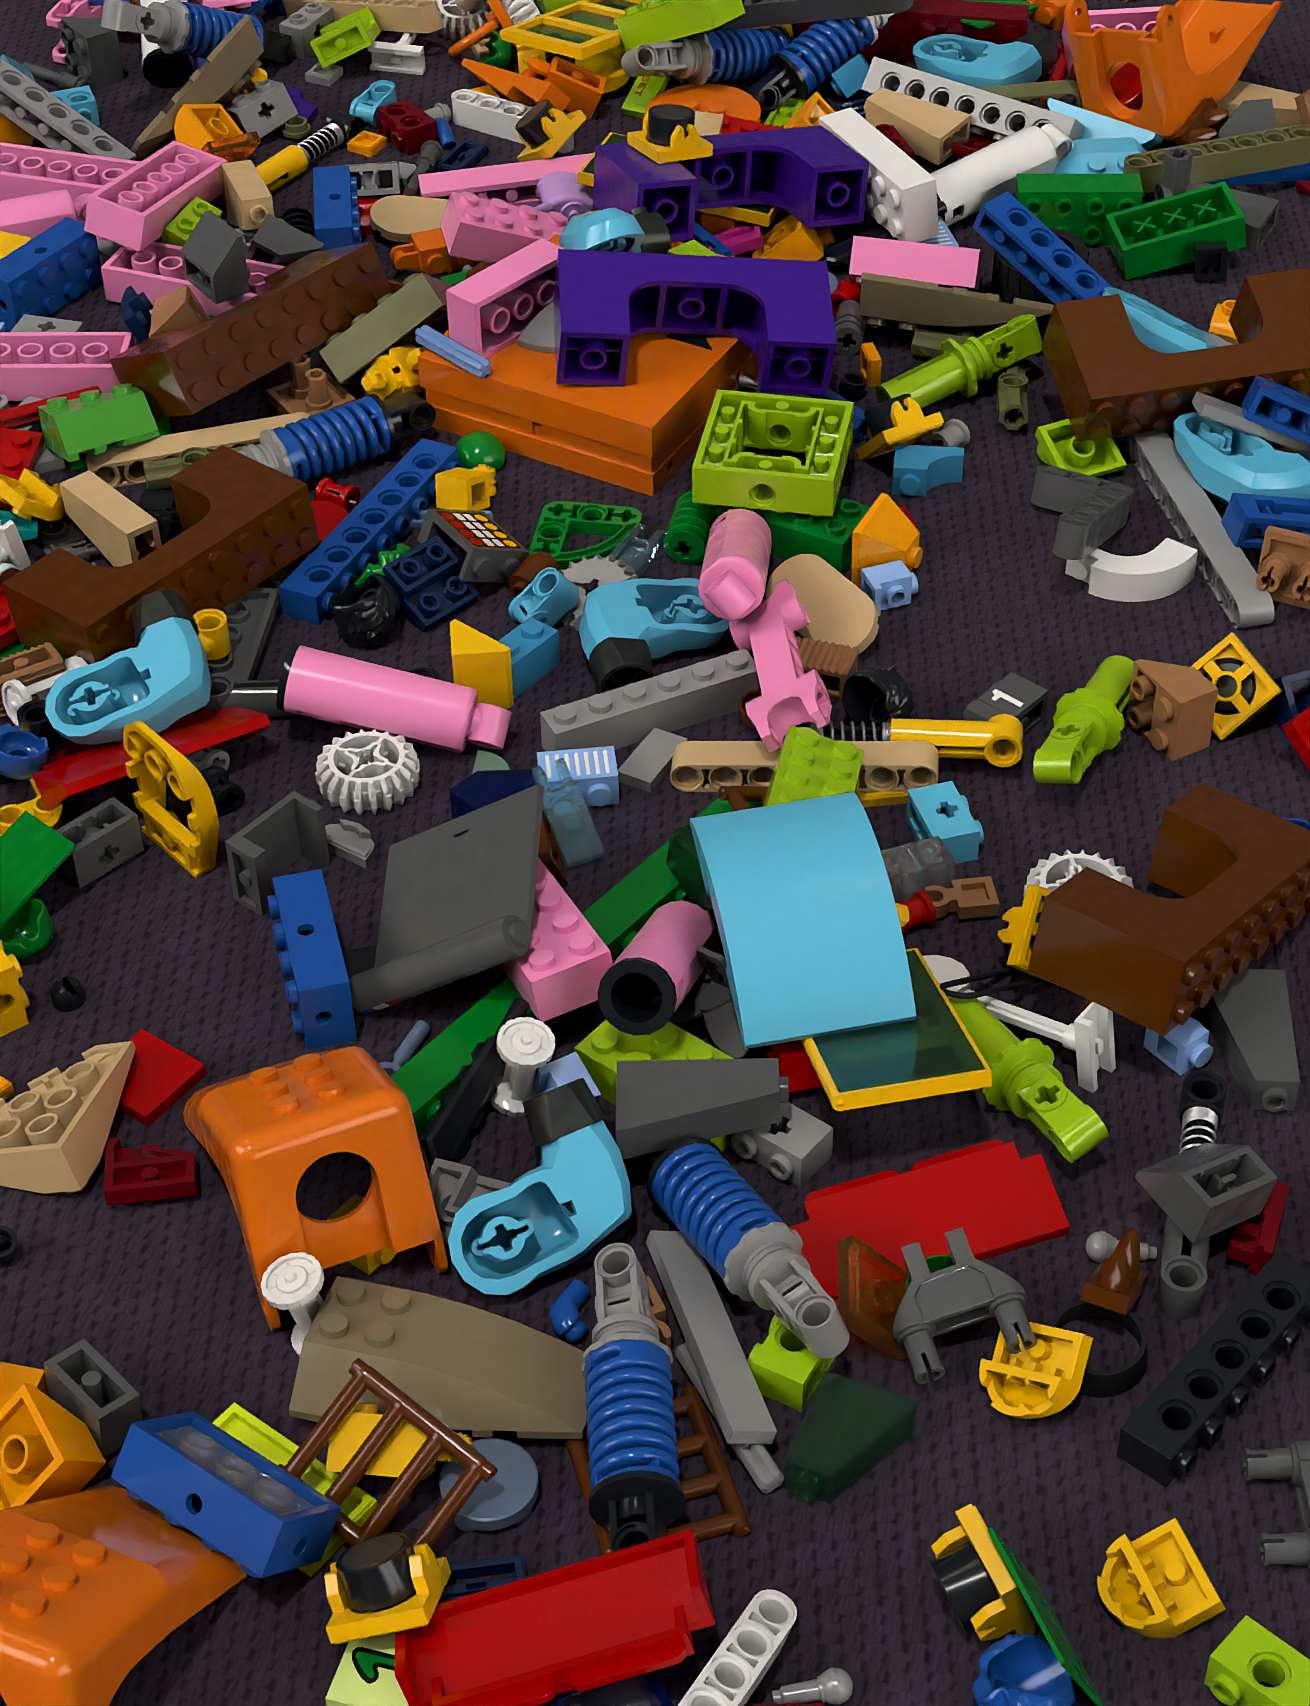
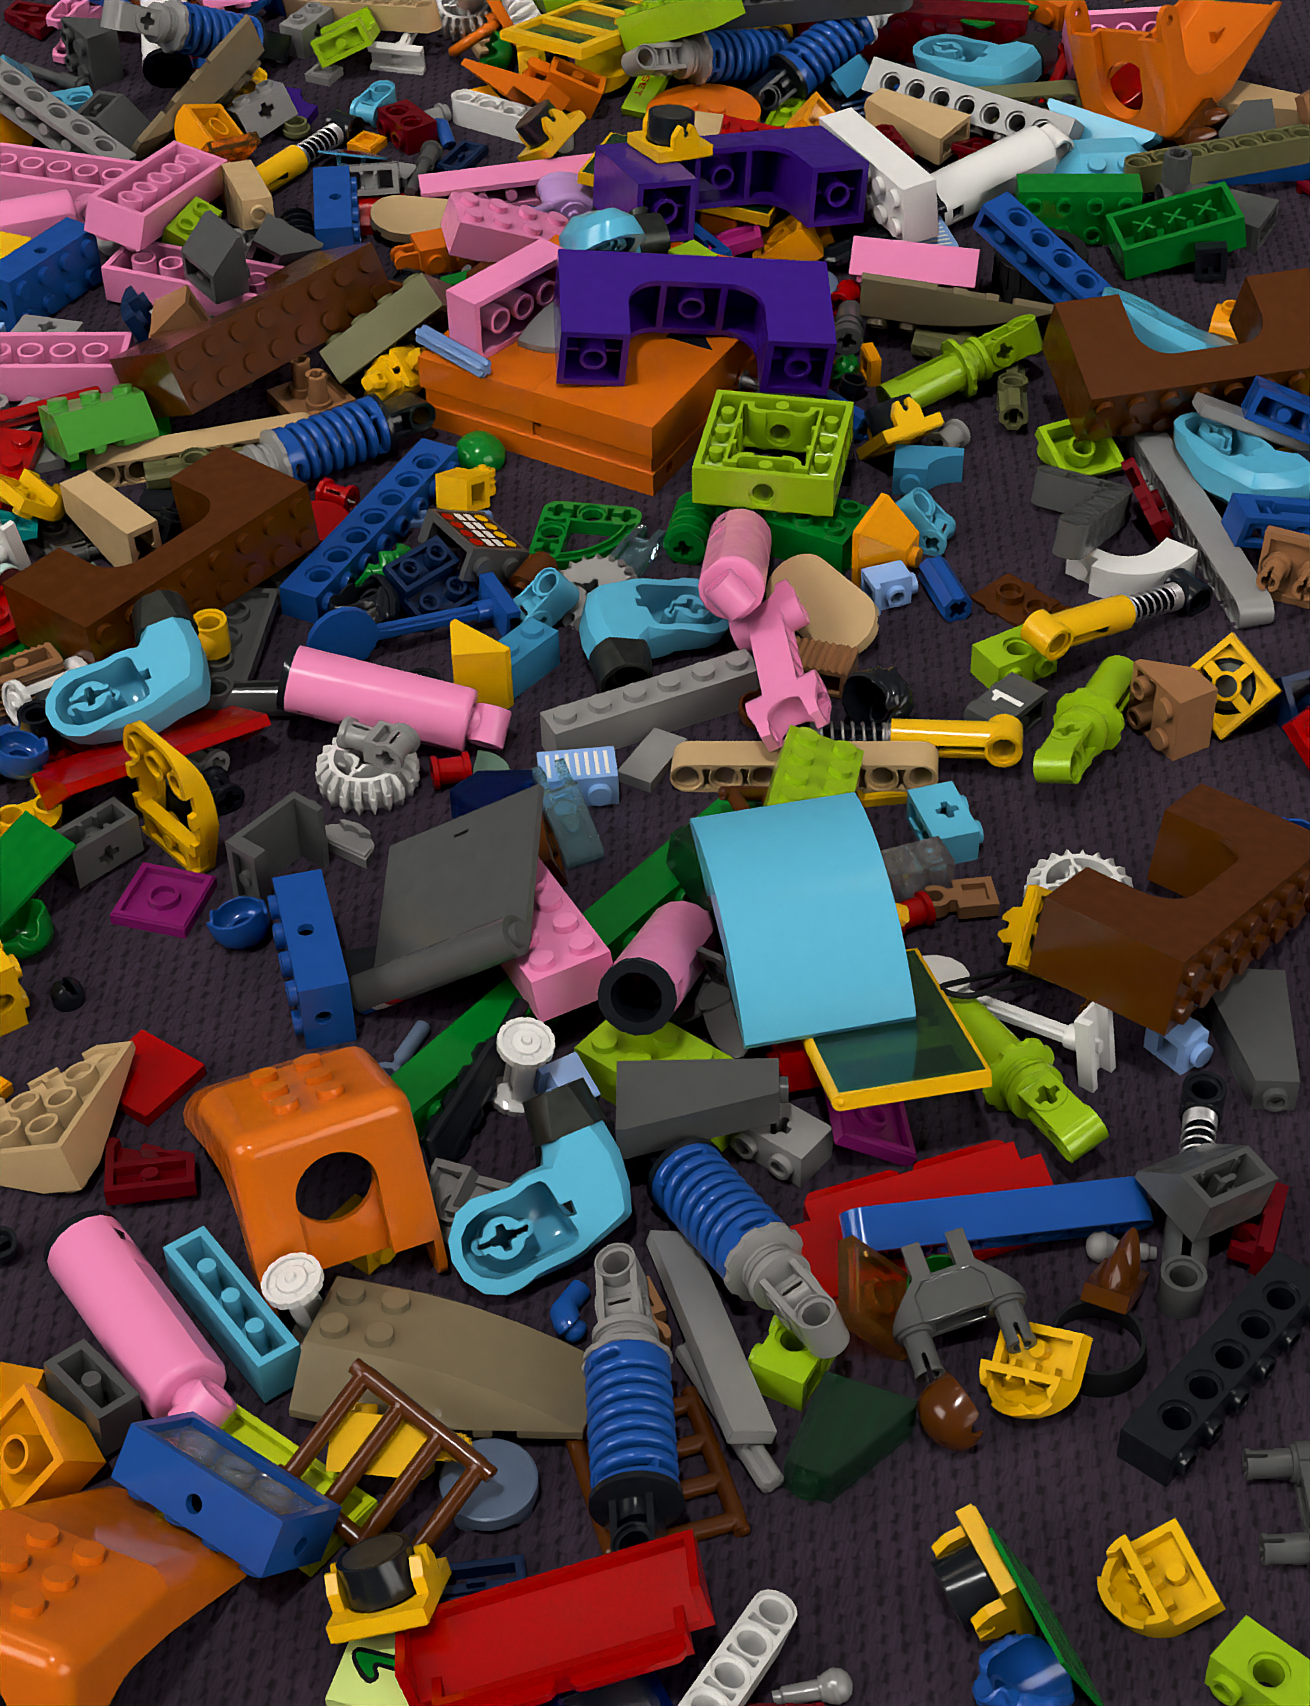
none -> dark red wing [4,0,55,40]
none -> bright pink piece [43,1209,237,1435]
none -> dark grey slope [76,90,151,150]
none -> magenta tile [110,862,218,939]
none -> medium azure brick [163,1226,301,1403]
none -> blue hair [206,896,270,950]
none -> blue piece [306,571,521,661]
none -> dark azure shield [317,149,387,166]
none -> light grey connector [336,716,421,774]
none -> red bush [429,751,473,790]
none -> magenta tile [823,1070,917,1167]
none -> green plate [831,354,860,383]
none -> blue beam [839,1176,1154,1264]
none -> medium azure piece [895,487,956,557]
none -> reddish brown hair [917,1372,983,1452]
none -> blue axle [918,555,973,622]
none -> reddish brown piece [969,573,1072,627]
none -> lime brick [970,624,1058,689]
none -> yellow piece [1020,568,1213,661]
none -> dark red wing [1121,457,1175,544]

